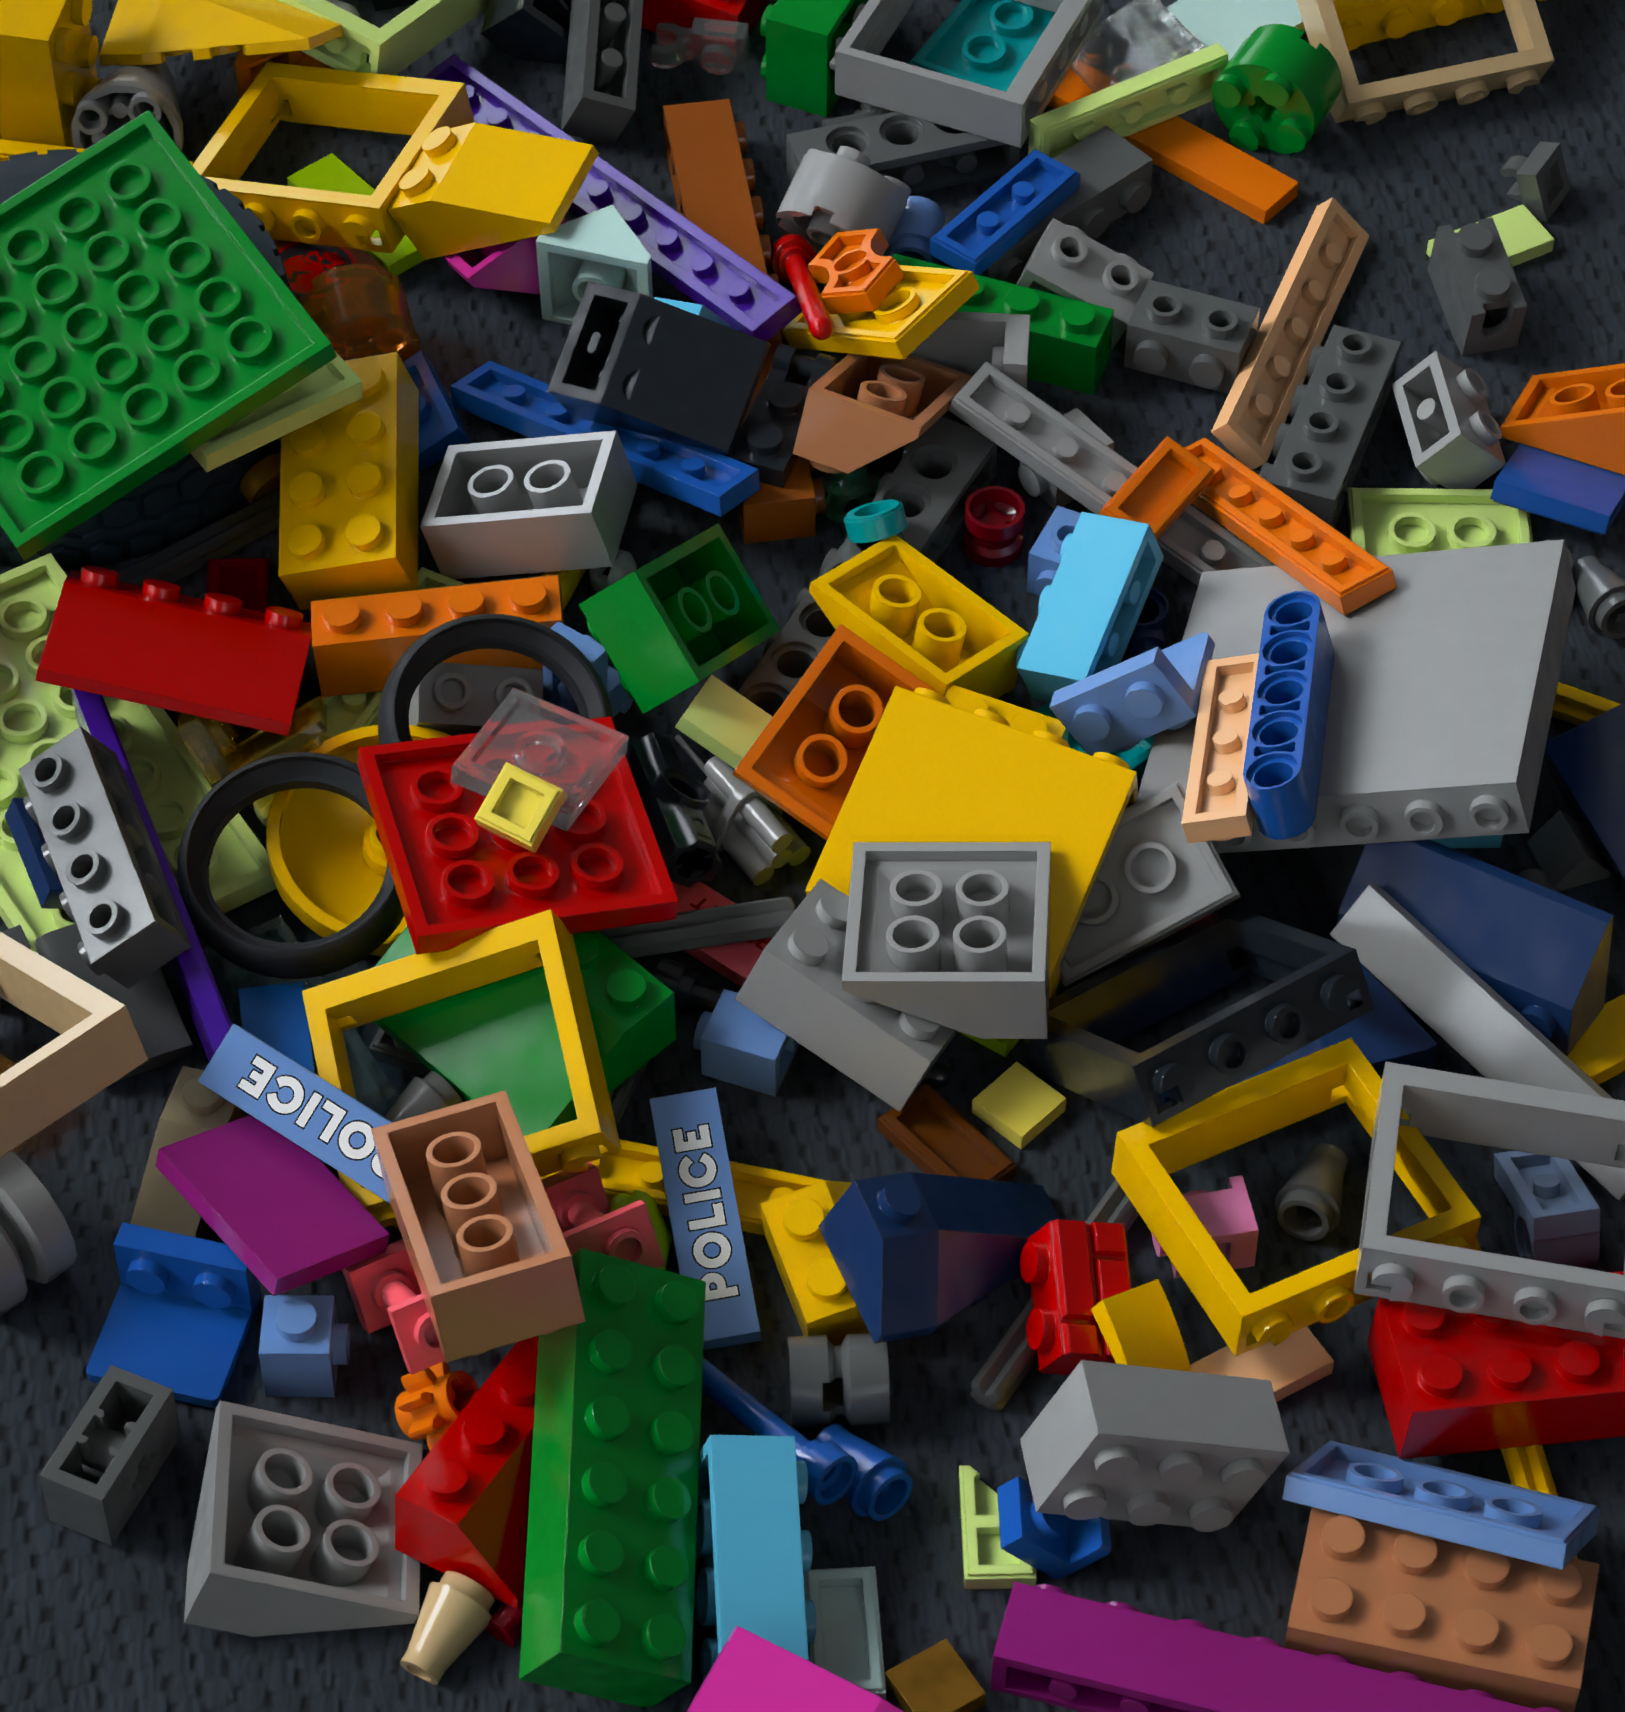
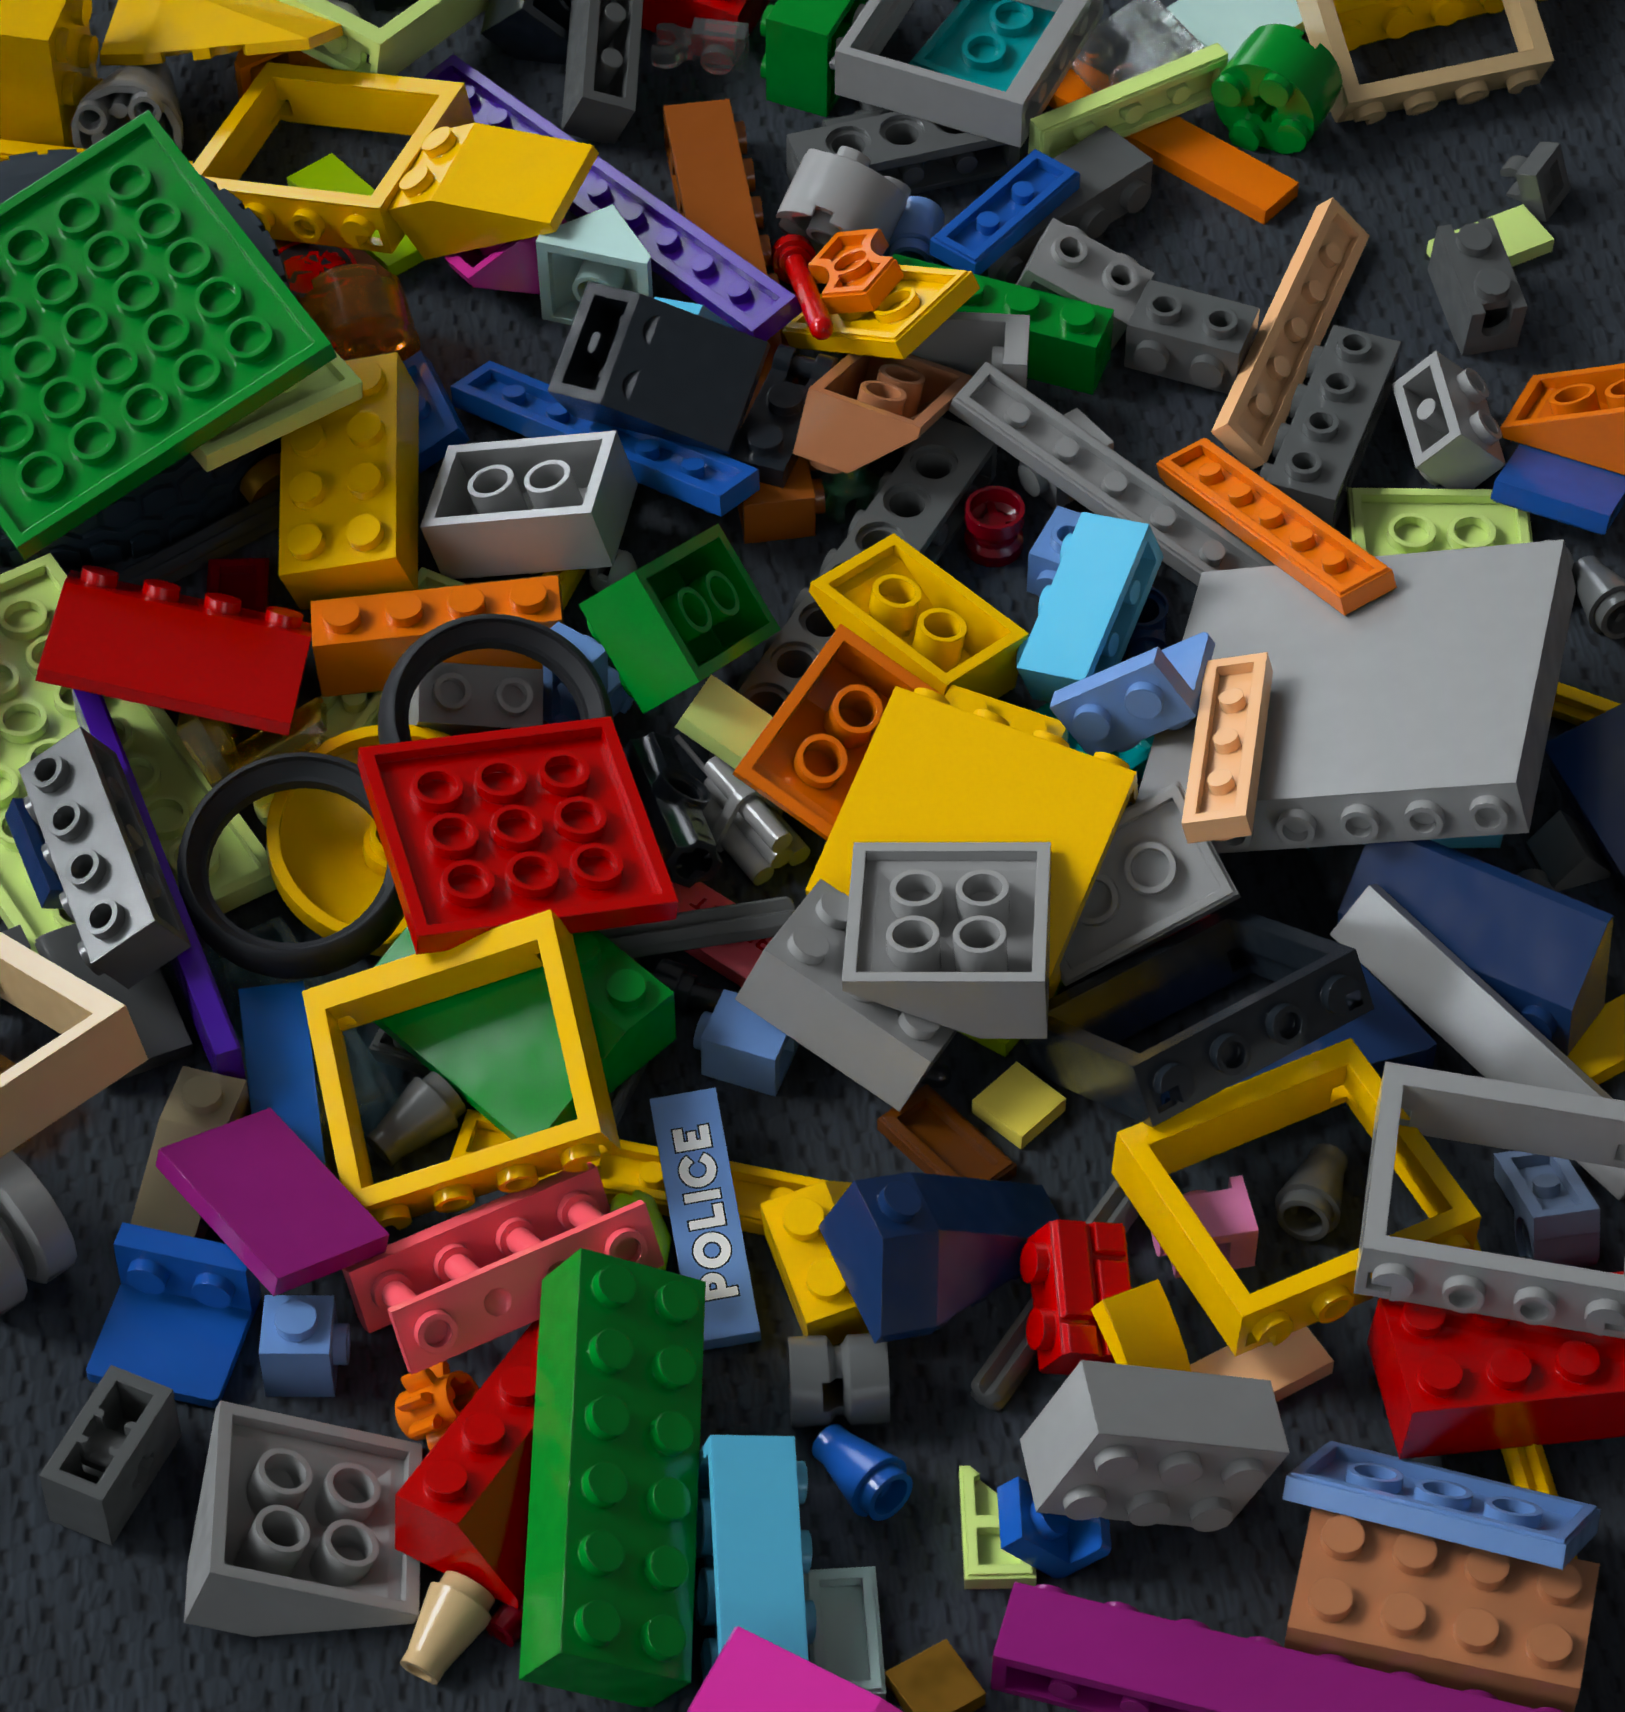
medium blue tile [198,1023,393,1203] -> none
nougat brick [371,1090,585,1363] -> none
clear tile [451,688,629,831] -> none
light yellow tile [474,762,567,853] -> none
blue piece [702,1357,858,1505] -> none
teal tile [844,499,908,543] -> none
orange tile [1099,436,1216,542] -> none
blue beam [1243,591,1335,840] -> none

